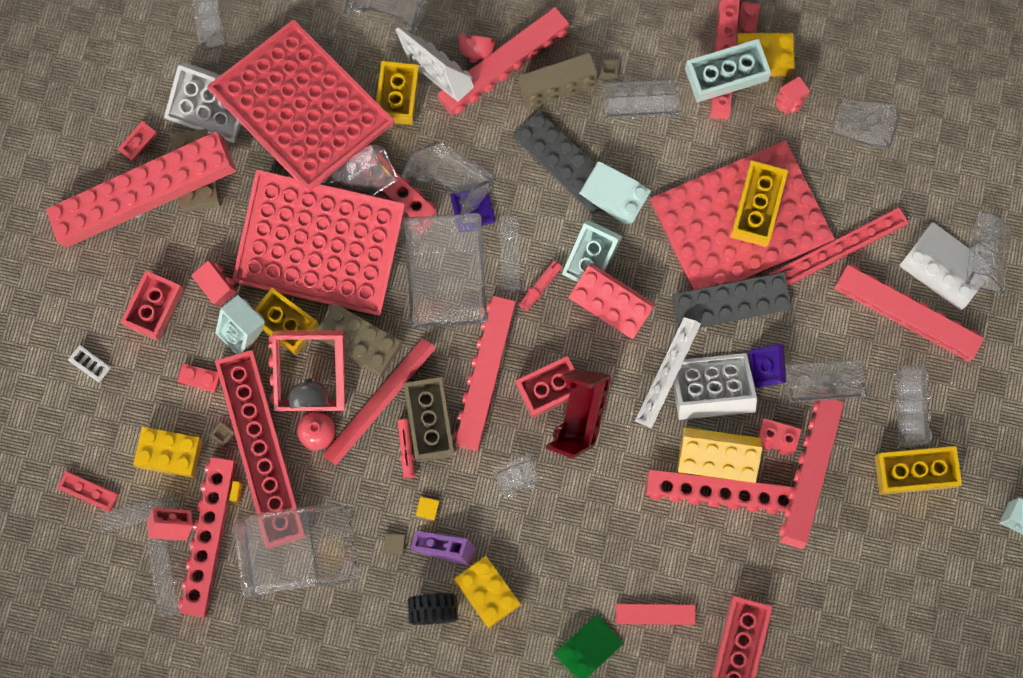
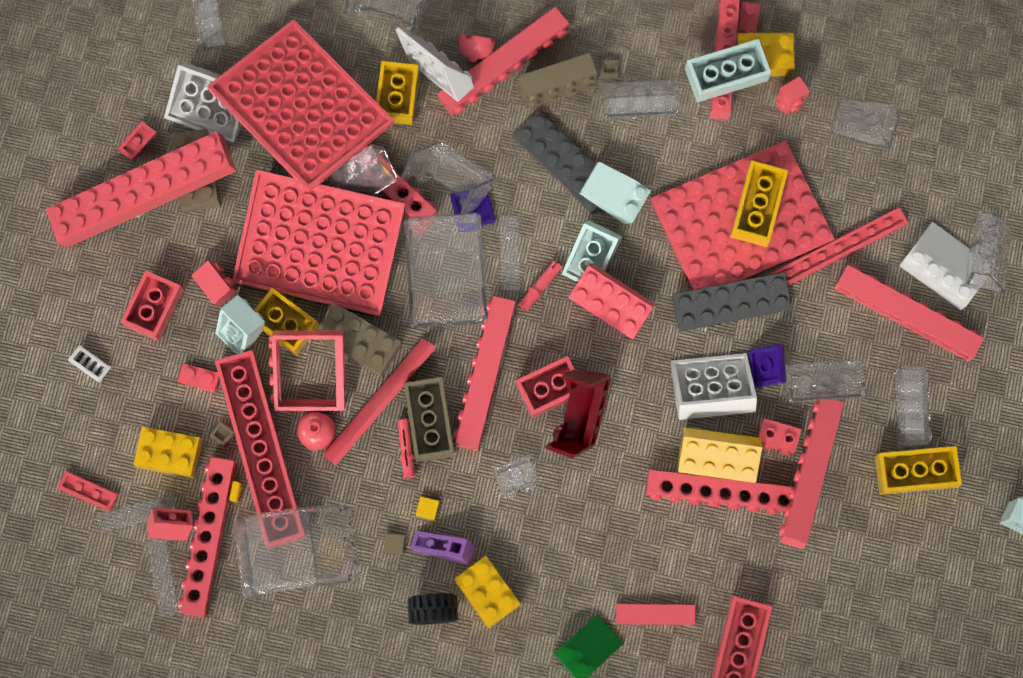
dark grey cylinder [289,378,328,408] -> none
white plate [635,317,701,428] -> none

